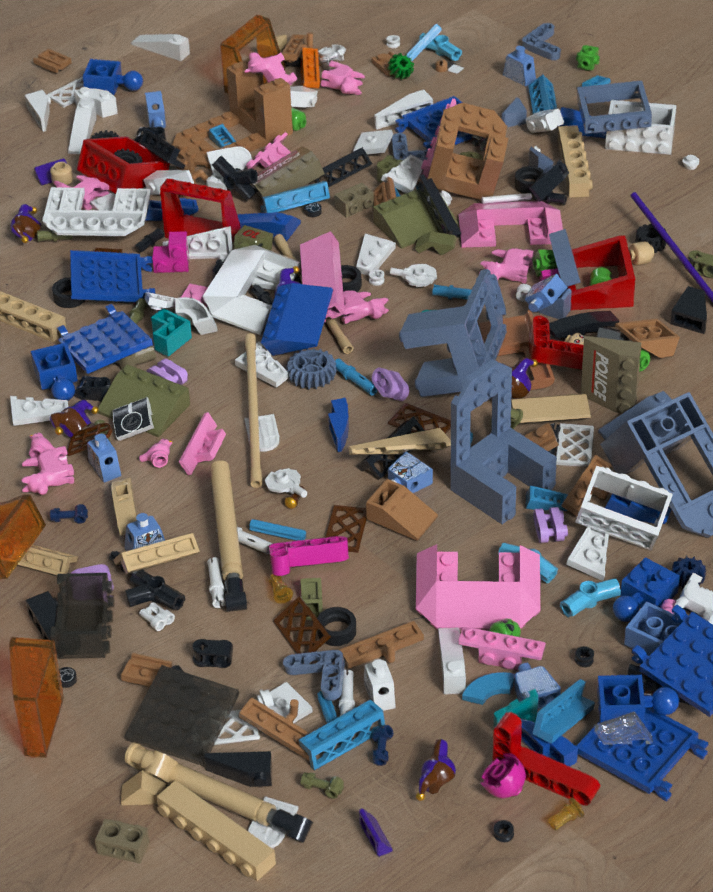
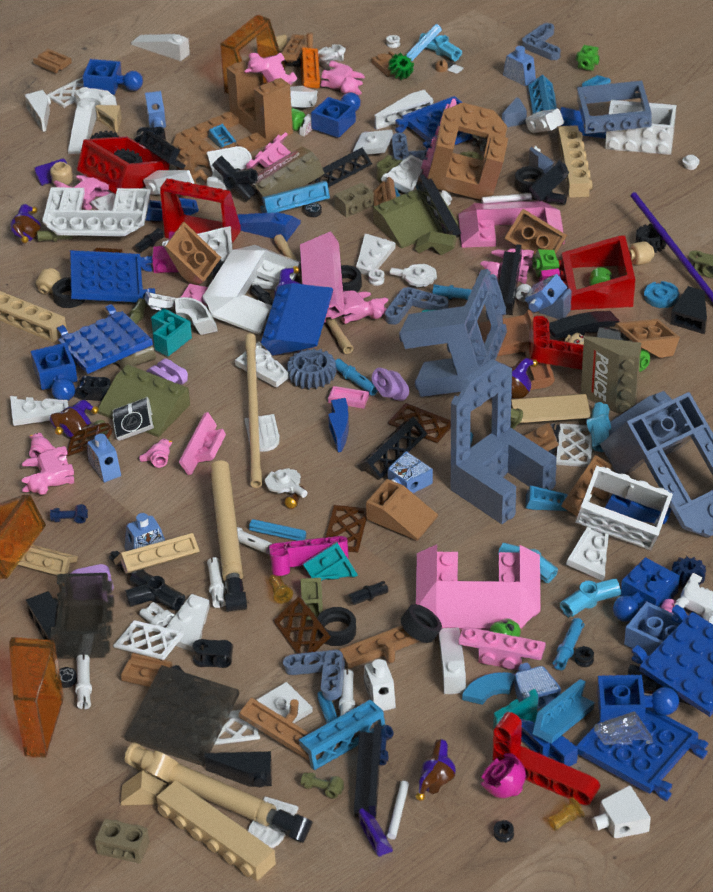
tan slope [111,478,137,536] -> none
olive torso [234,225,273,250] -> none
white plate [257,689,274,708] -> none
tan wedge [349,428,451,455] -> none
lavender brick [533,507,568,543] -> none
sand blue slope [549,229,580,287] -> none
none -> tan head [36,268,61,295]
none -> white pin [75,655,92,709]
none -> tan slope [95,105,122,132]
none -> white window [113,620,184,660]
none -> white wing [161,594,210,653]
none -> medium nougat slope [164,222,222,285]
none -> white tile [299,114,313,136]
none -> teal wing [303,542,358,581]
none -> blue brick [311,92,361,138]
none -> bright pink tile [328,386,369,409]
none -> black axle [348,581,388,605]
none -> black fence [354,724,382,818]
none -> sand blue beam [385,287,448,325]
none -> white bar [387,781,409,839]
none -> black tyre [401,604,442,643]
none -> black fence [499,244,522,315]
none -> medium nougat slope [505,209,567,257]
none -> dark azure pin [552,618,585,670]
none -> medium azure piece [587,402,611,453]
none -> white torso [592,786,651,838]
none -> dark azure tile [644,281,680,308]

